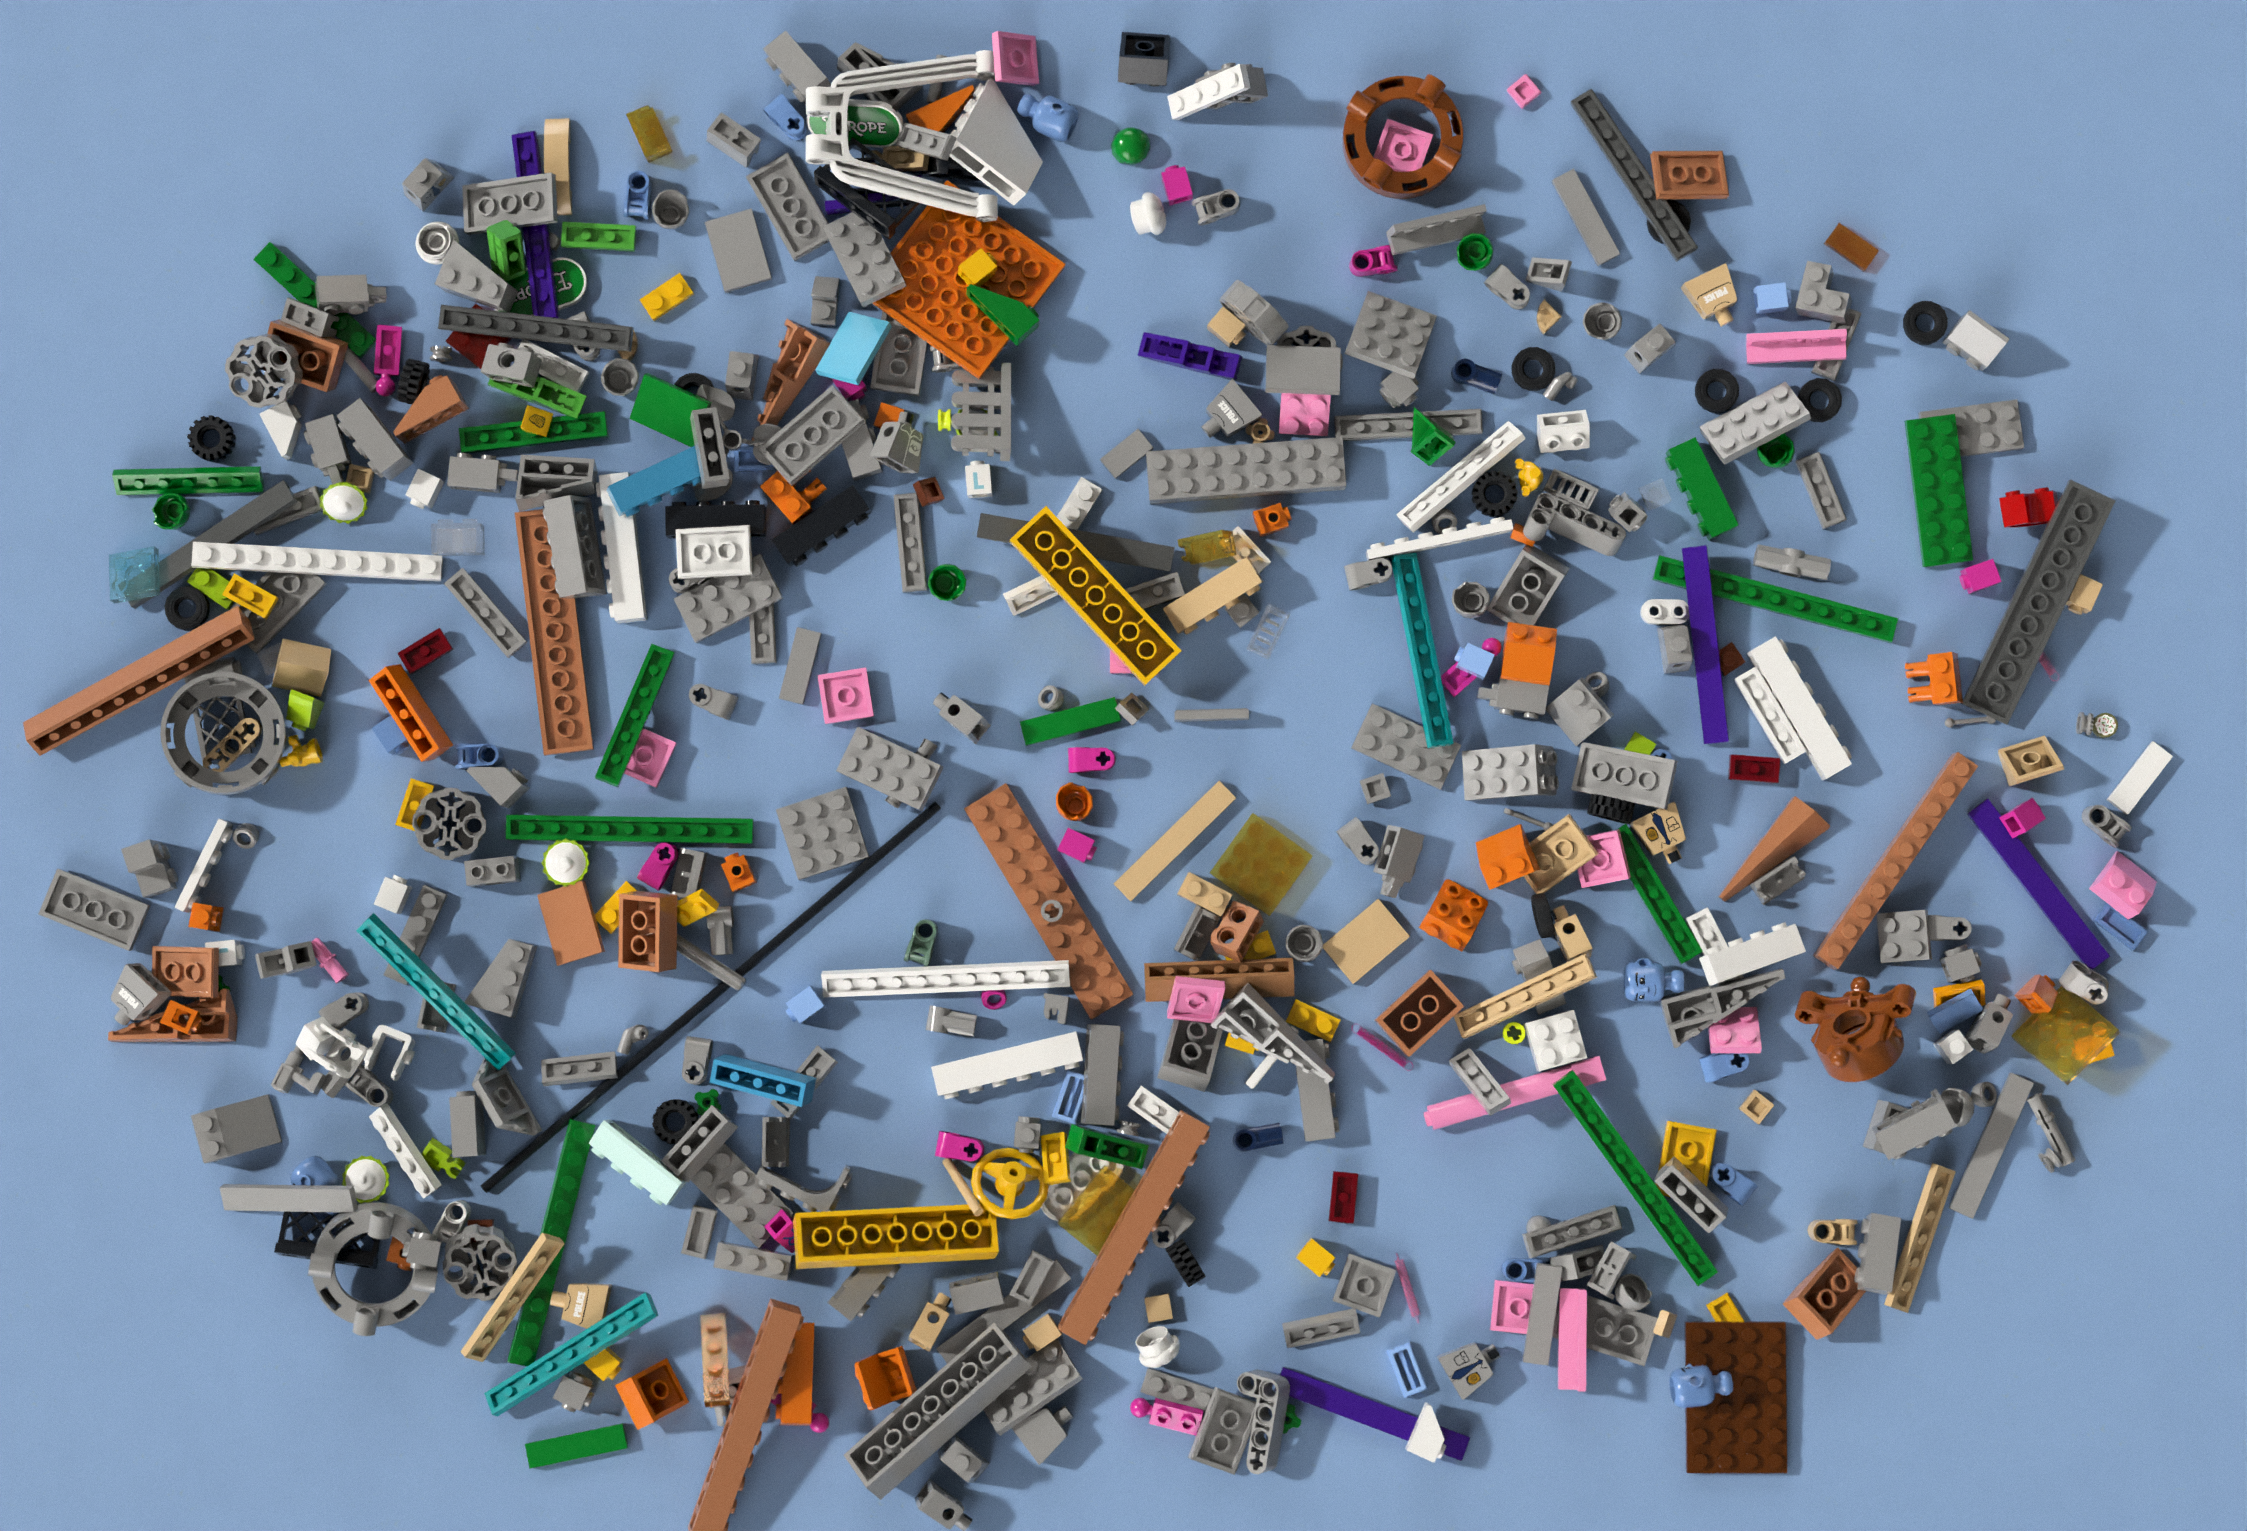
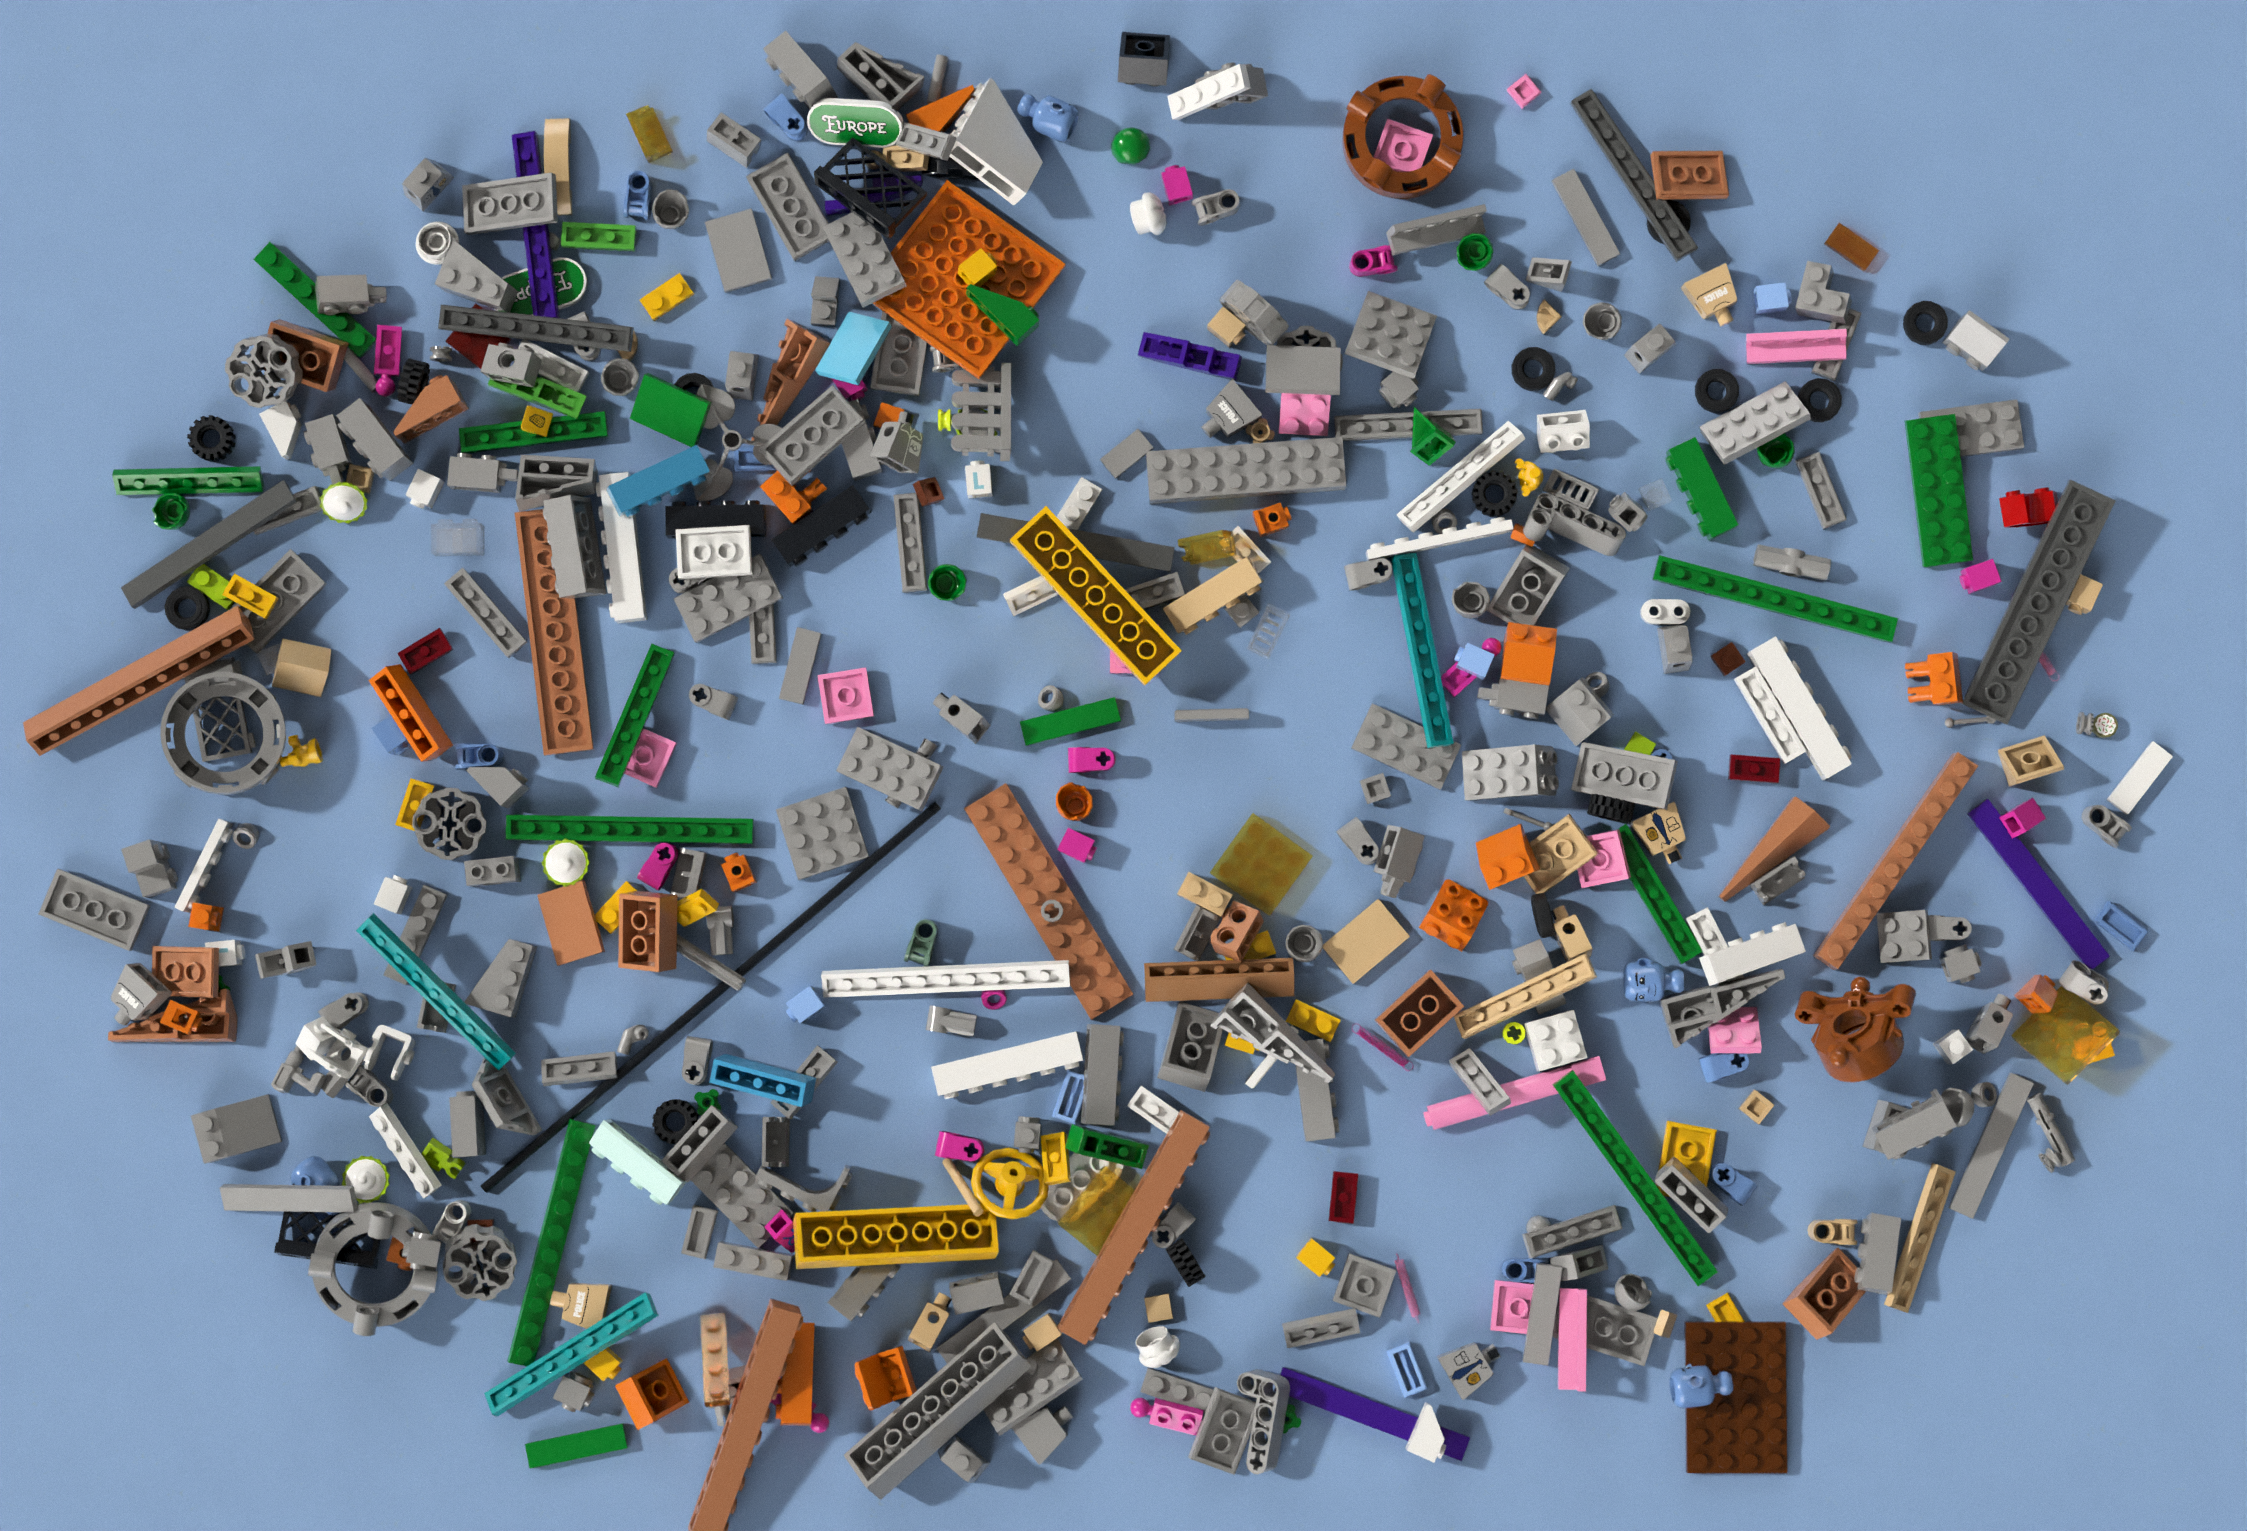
clear light blue plate [109,546,160,604] -> none
white plate [191,542,443,582] -> none
tan beam [203,718,262,772] -> none
light grey hinge [281,298,339,337] -> none
lime slope [286,689,325,731] -> none
bright pink axle [311,938,349,984] -> none
tan plate [460,1233,565,1362] -> none
bright green brick [486,220,526,281] -> none
light grey brick [690,407,730,489] -> none
white piece [806,50,998,222] -> none
light grey torso [915,1478,972,1531] -> none
bright pink plate [992,31,1039,86] -> none
light grey hinge [1043,993,1070,1024] -> none
tan tile [1114,781,1236,902] -> none
light grey plate [1115,692,1149,726] -> none
light grey bush [1117,1120,1141,1136] -> none
bright pink plate [1167,976,1225,1023] -> none
dark blue piece [1233,1123,1284,1151] -> none
dark blue piece [1451,359,1502,395] -> none
light grey hinge [1587,1242,1637,1300] -> none
dark purple tile [1682,545,1729,744] -> none
medium blue tile [1927,988,1983,1034] -> none
light orange plate [1933,979,1986,1008] -> none
bright pink slope [2089,851,2157,920] -> none

